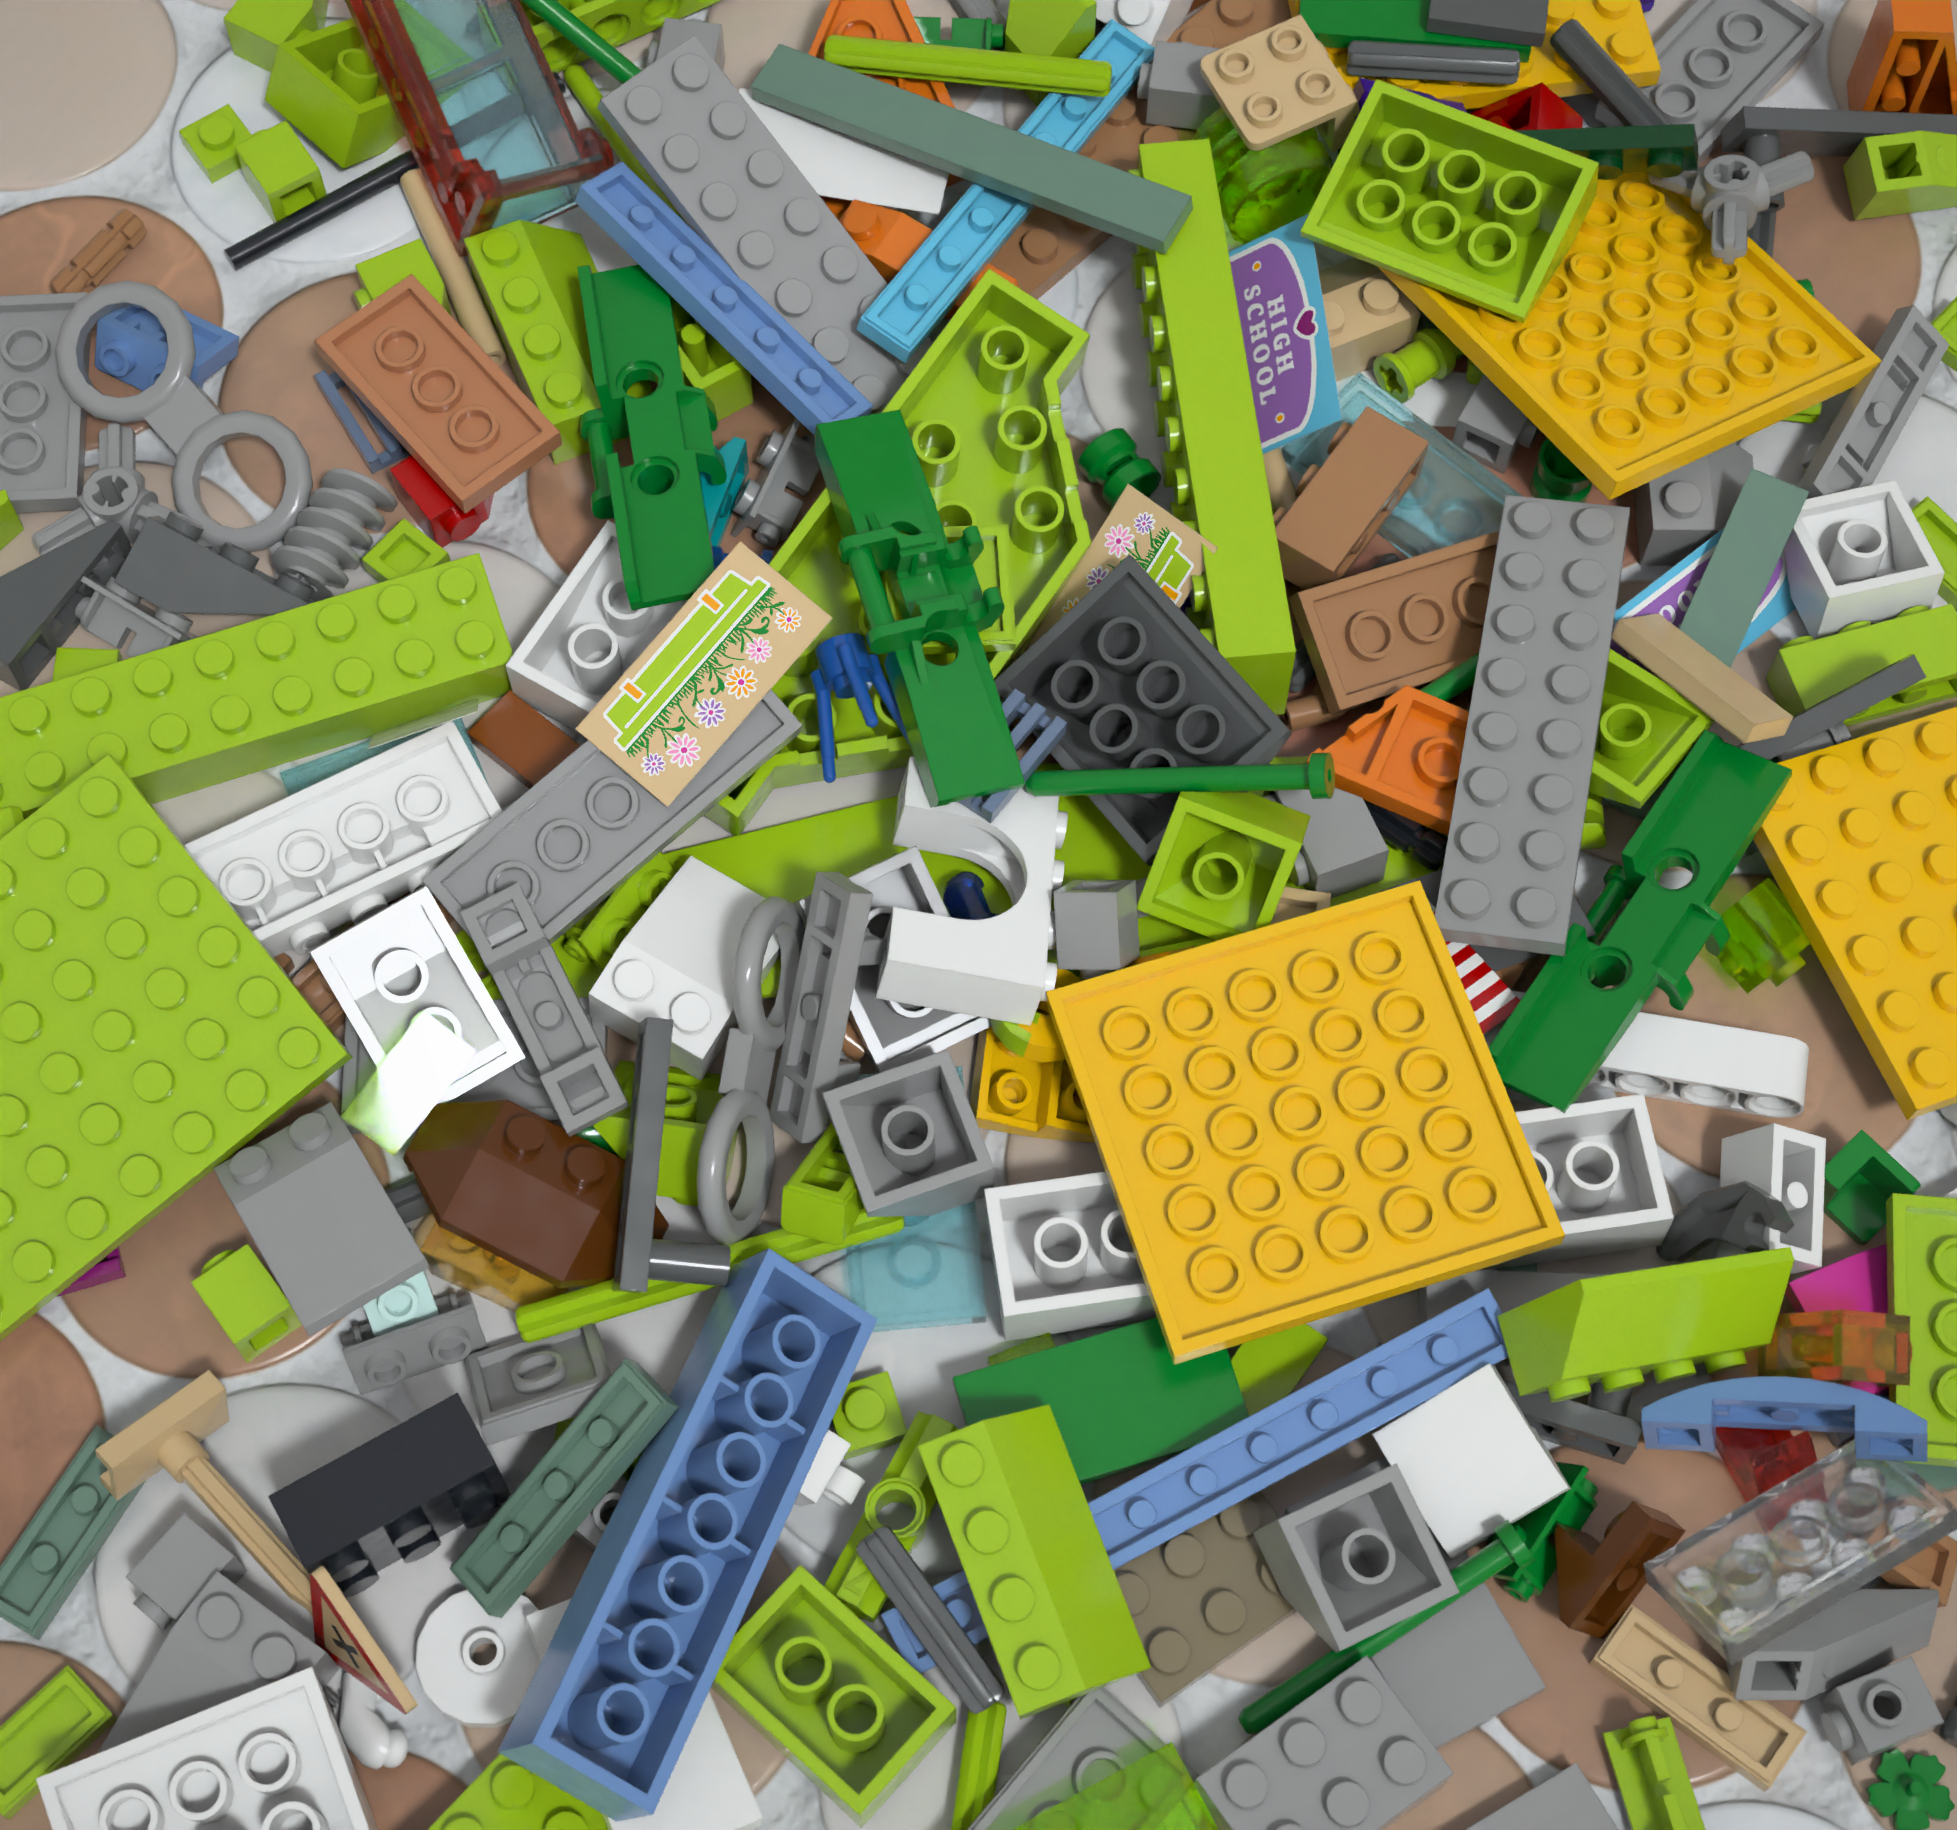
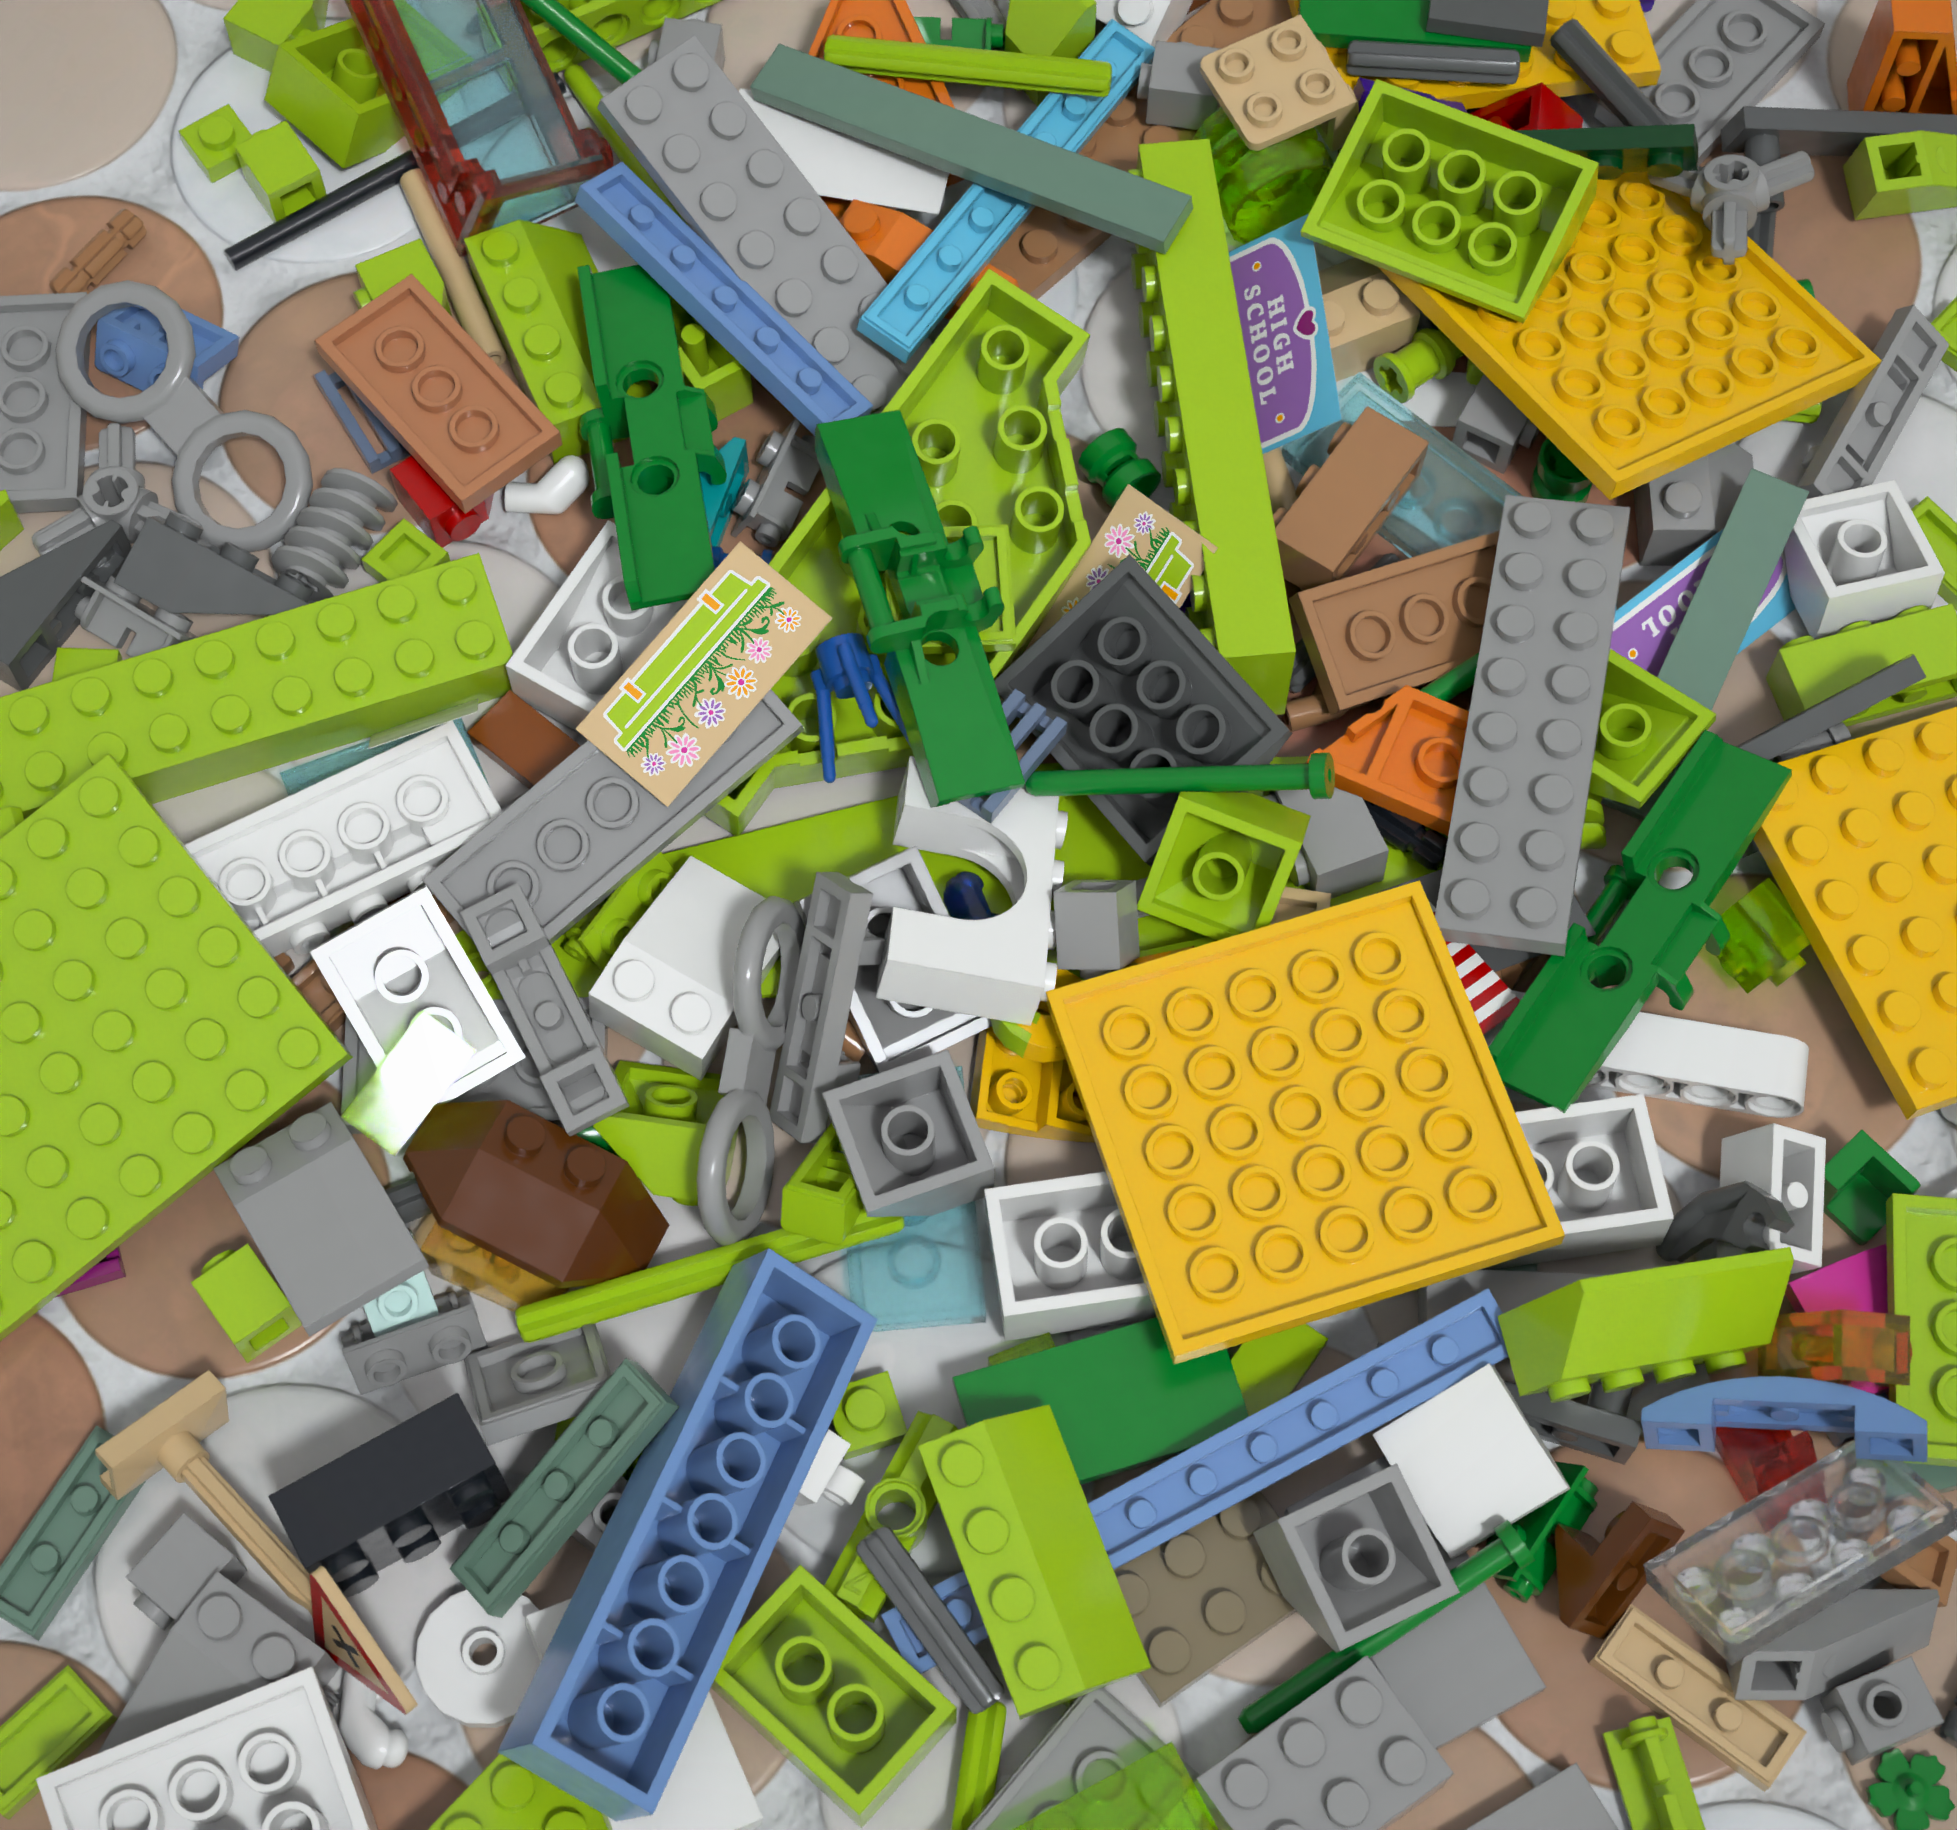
dark grey piece [612,1017,730,1293] -> none
tan tile [1612,613,1793,744] -> none
none -> white arm [505,455,590,515]

